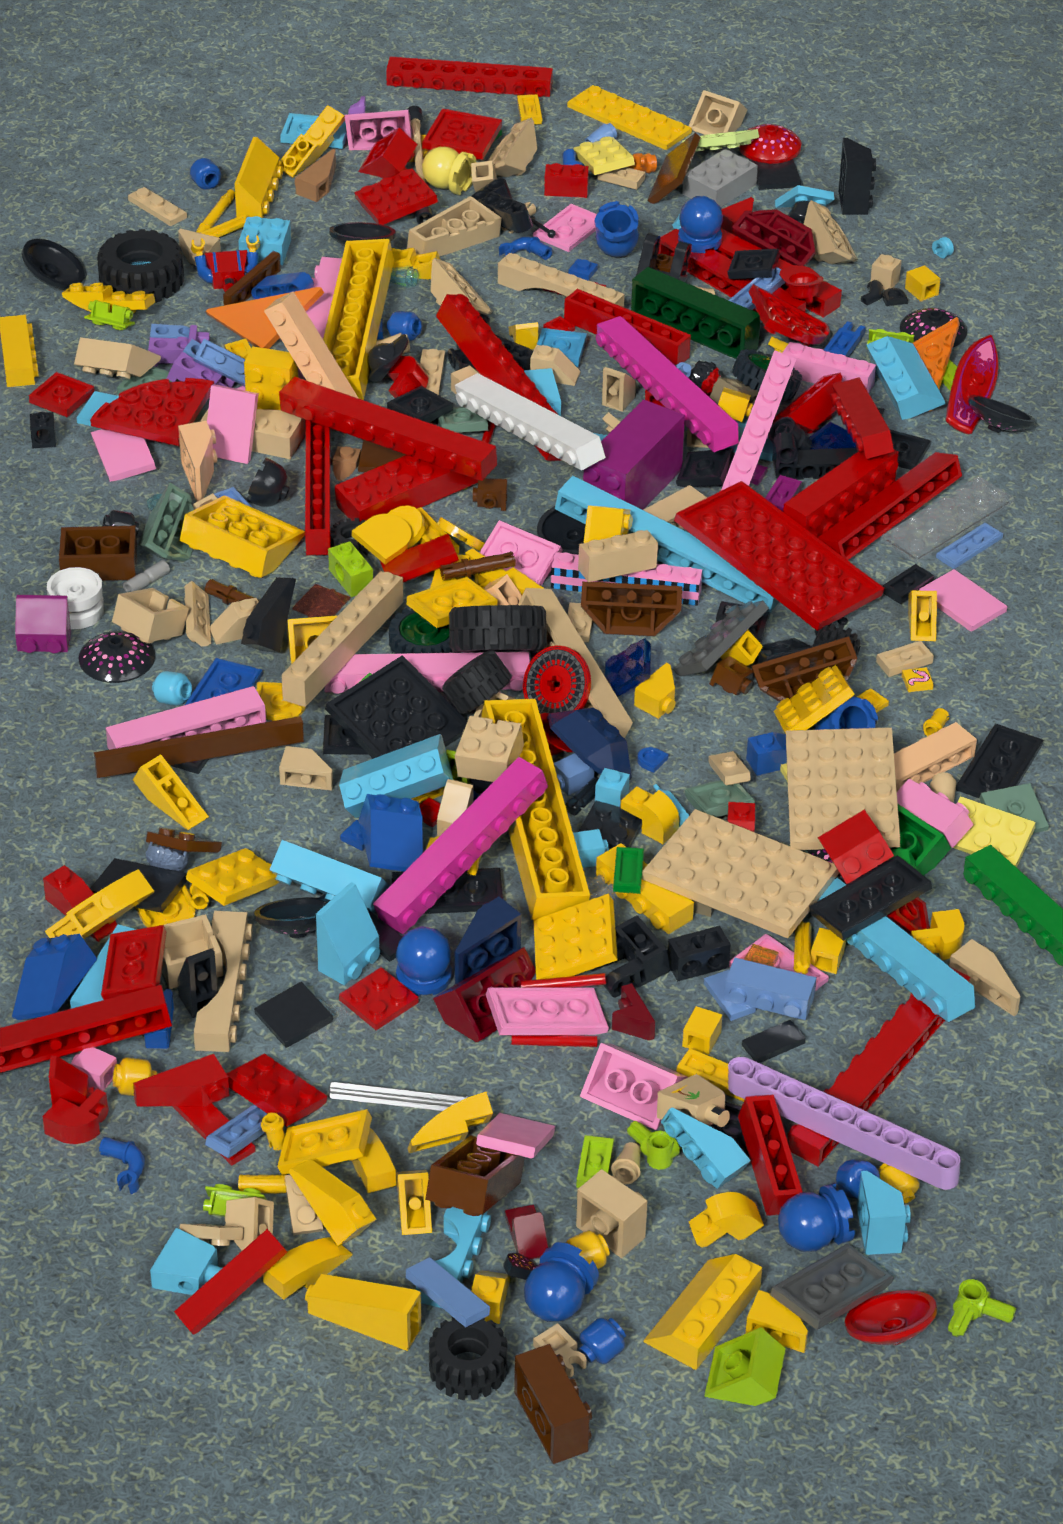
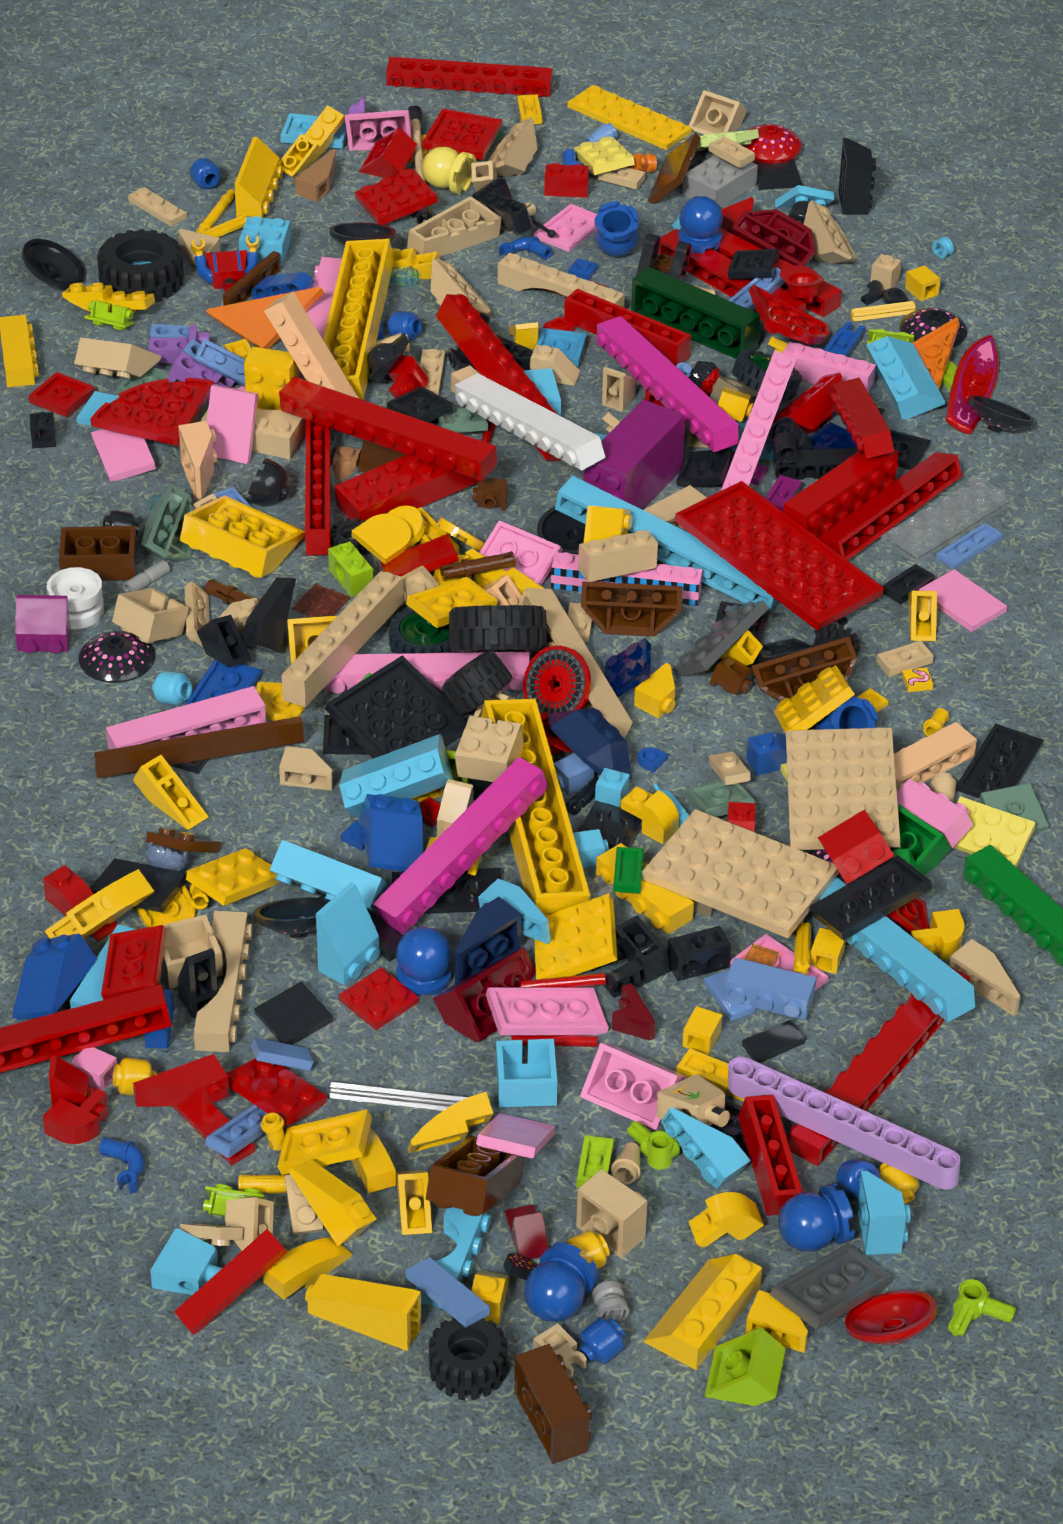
none -> black slope [197,615,251,668]
none -> medium blue tile [251,1038,313,1071]
none -> tan plate [399,565,438,607]
none -> medium azure slope [478,879,551,944]
none -> medium azure piece [496,1039,558,1108]
none -> light grey wheel [592,1281,629,1321]
none -> tan plate [709,136,755,168]
none -> yellow axle [850,301,916,321]

